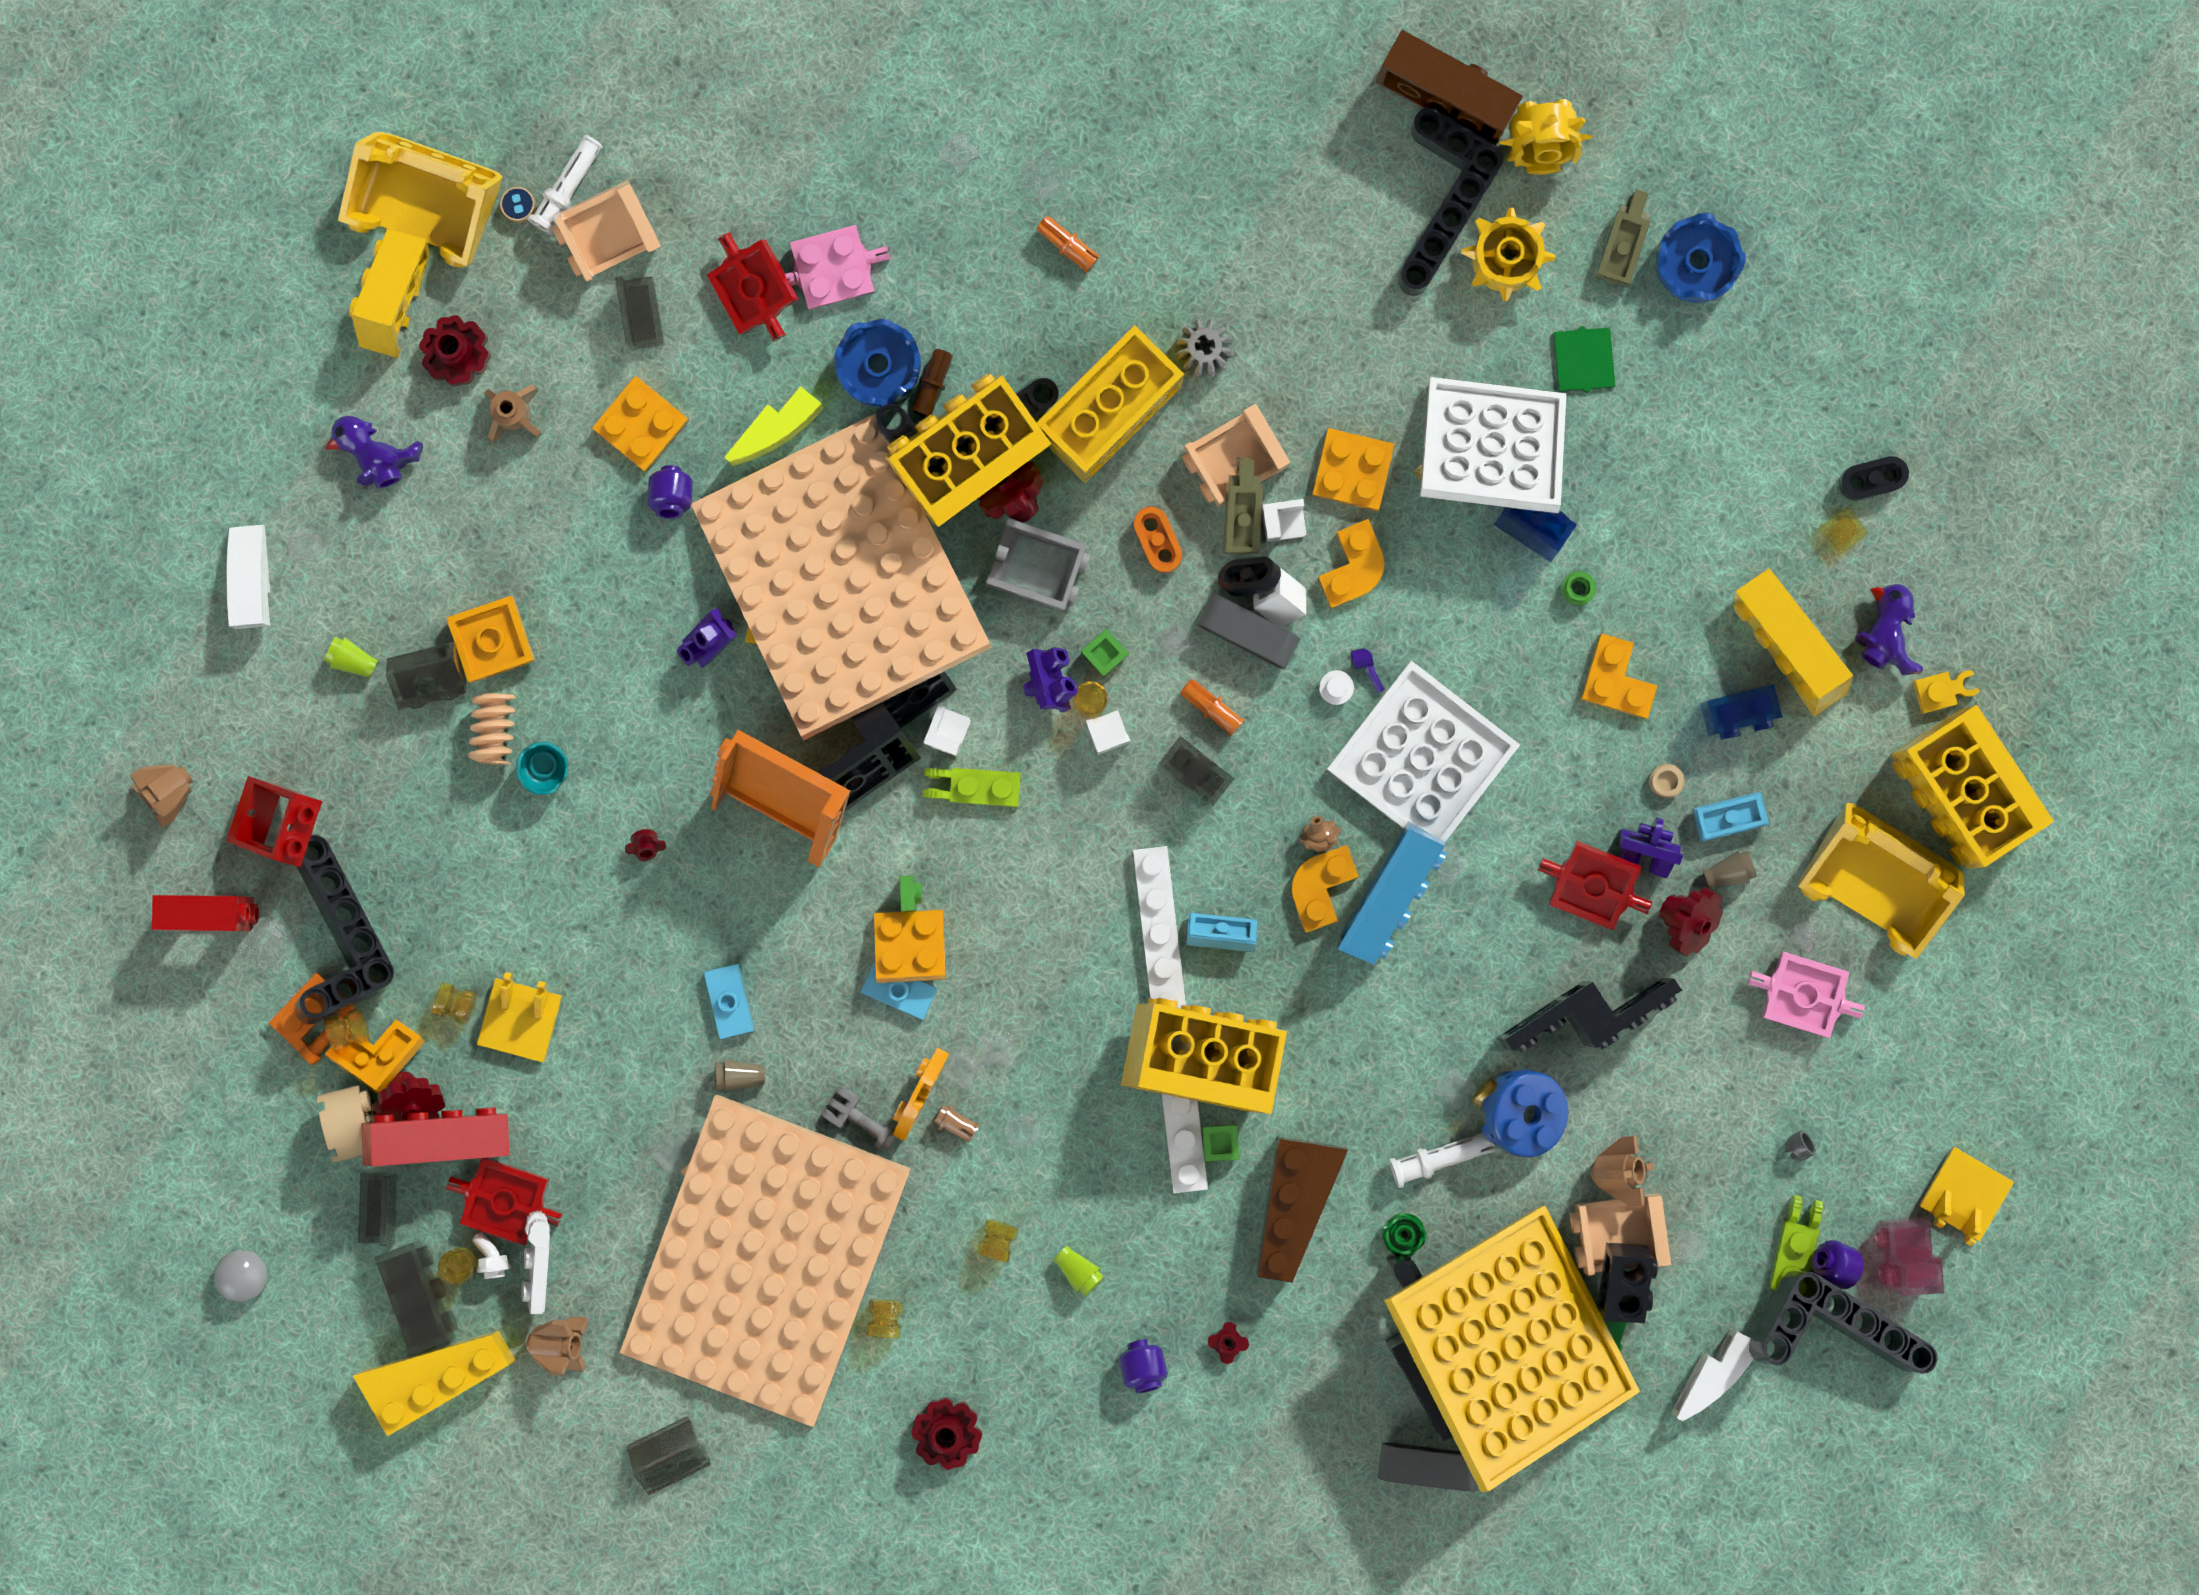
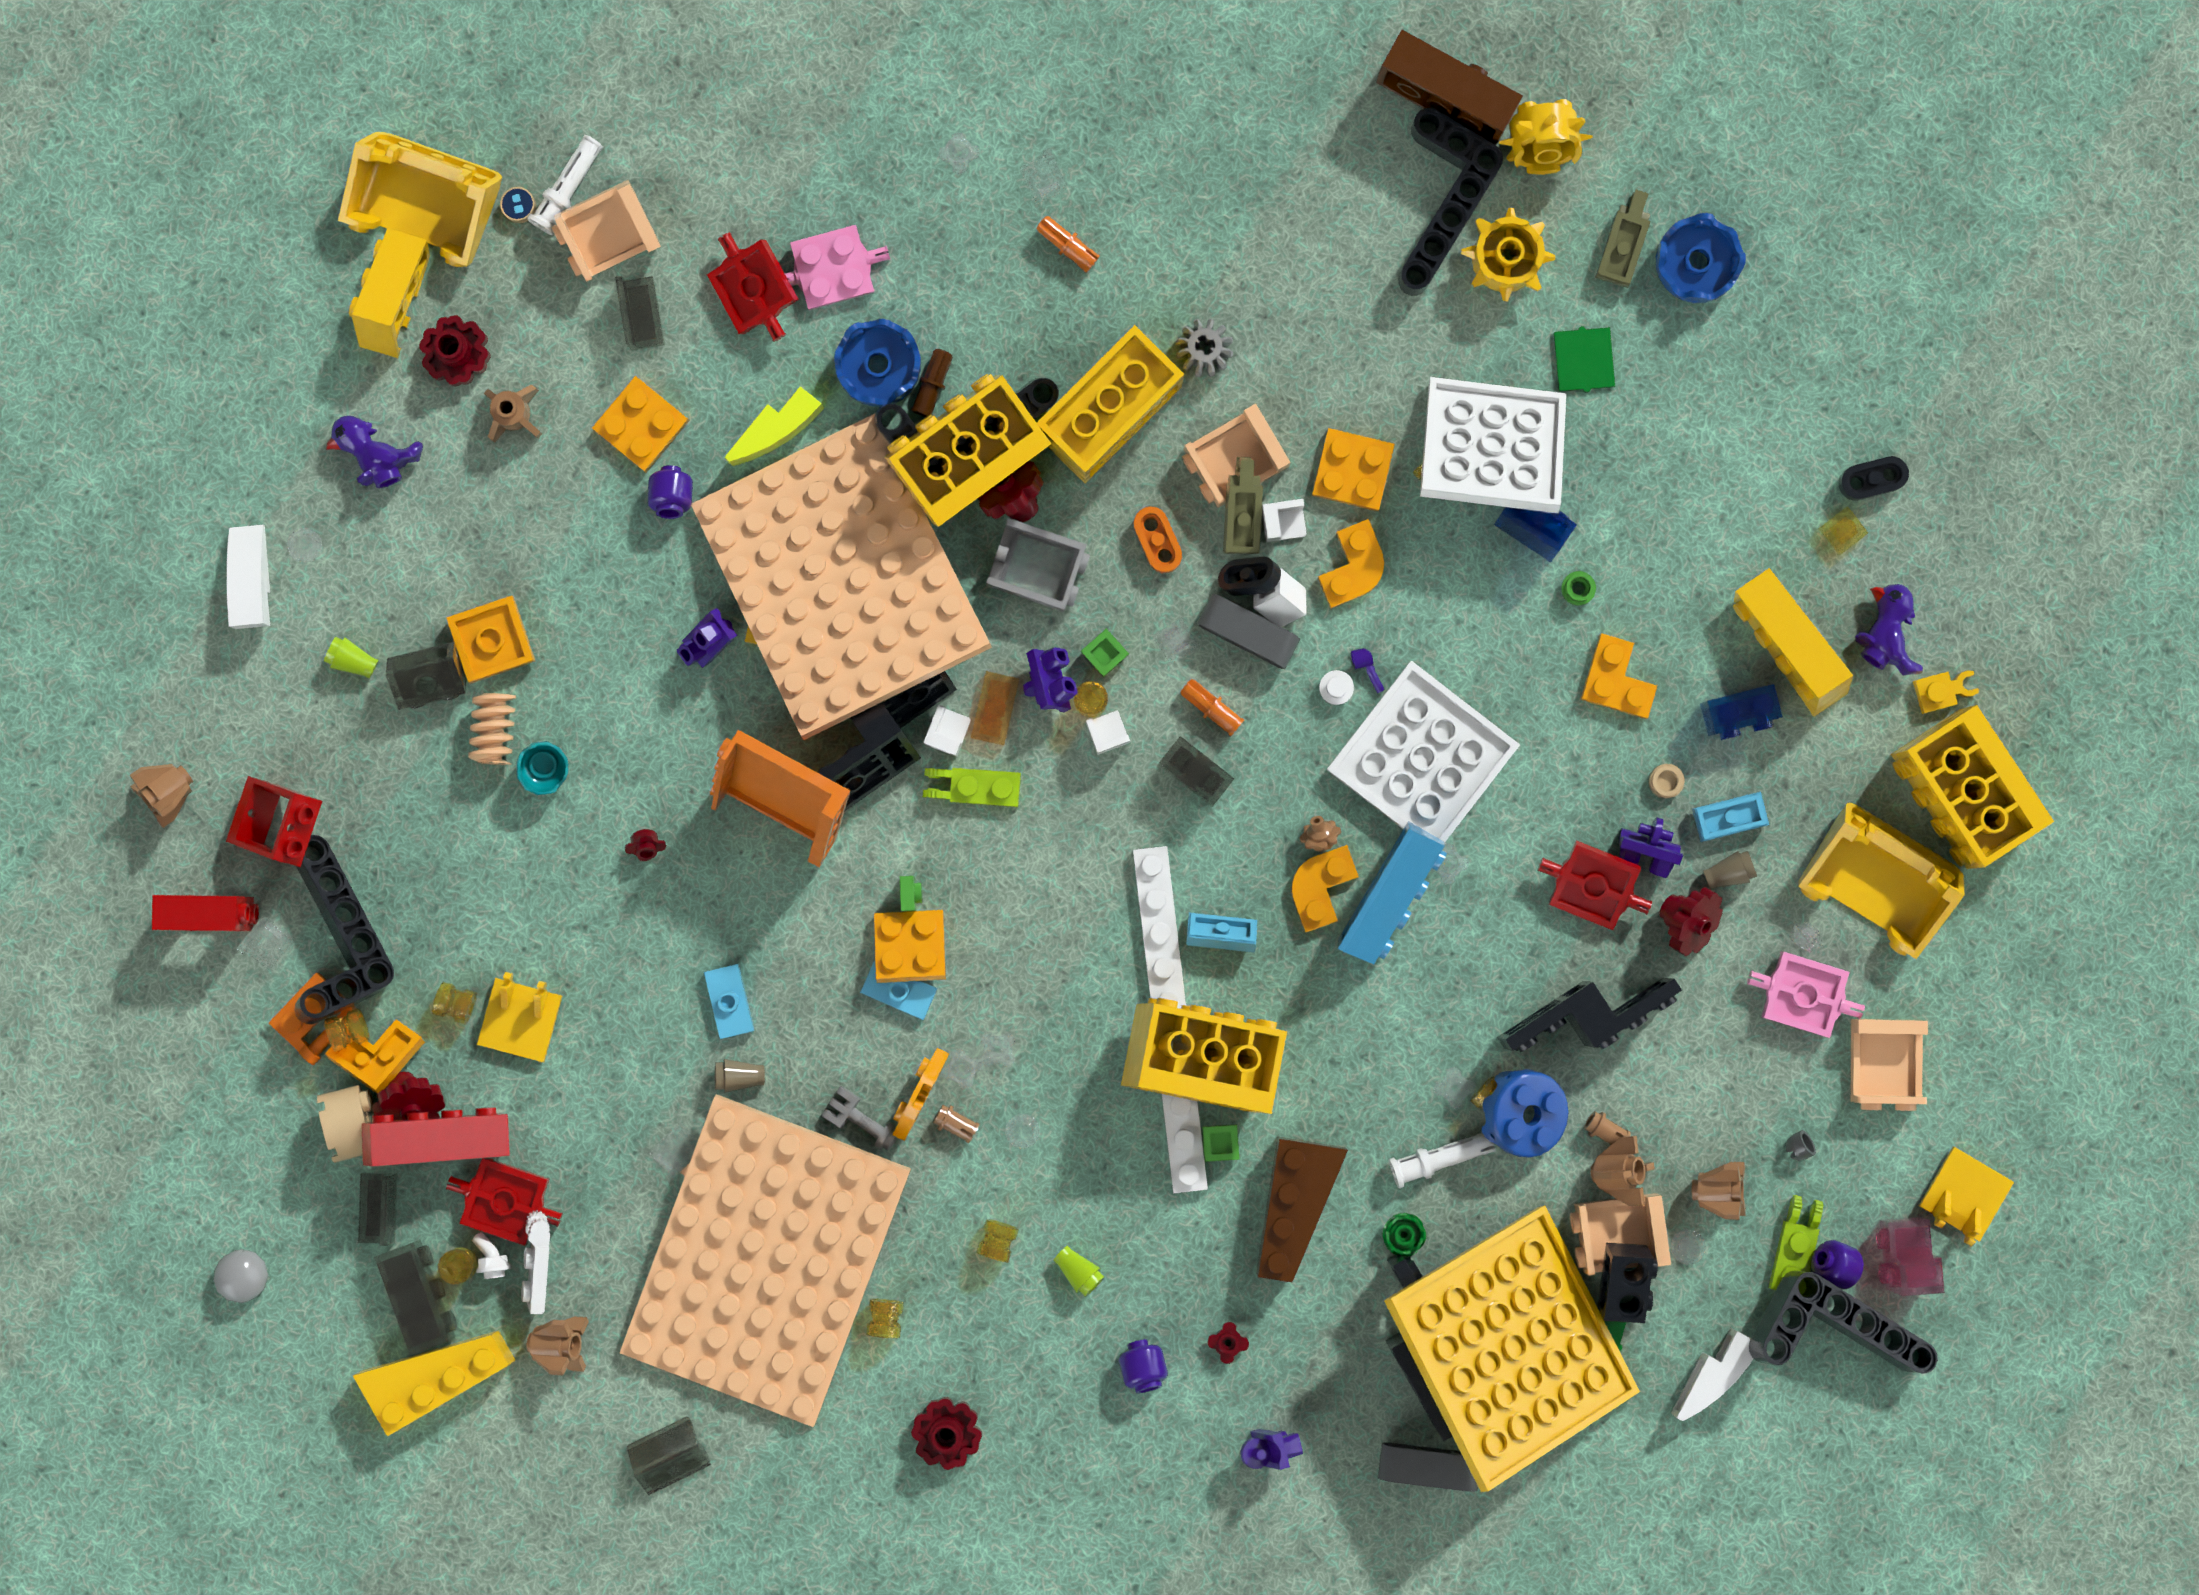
none -> clear orange plate [971,671,1020,746]
none -> dark purple hips [1240,1429,1303,1470]
none -> medium nougat pin [1584,1111,1631,1145]
none -> medium nougat brick [1692,1162,1746,1220]
none -> light nougat panel [1850,1019,1928,1111]

